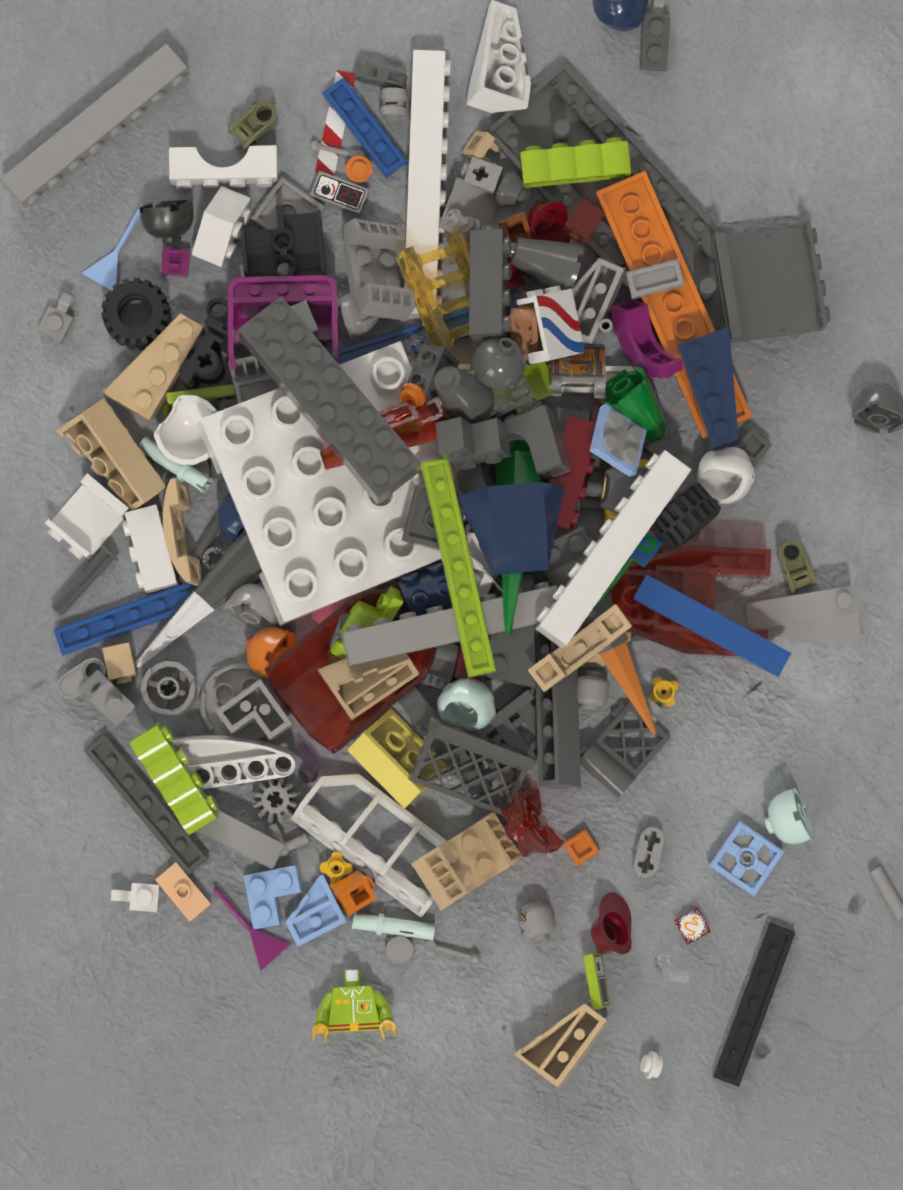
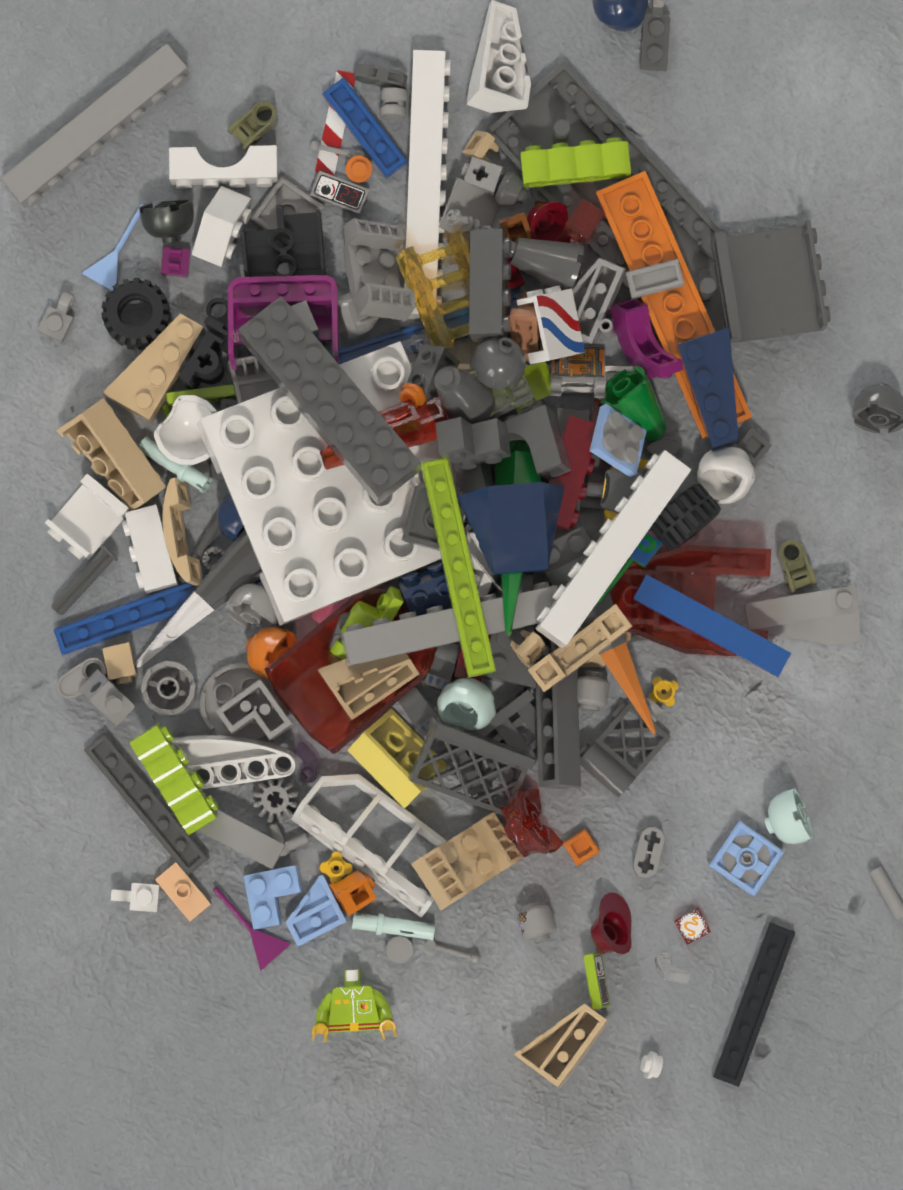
none -> tan tile [510,630,547,668]

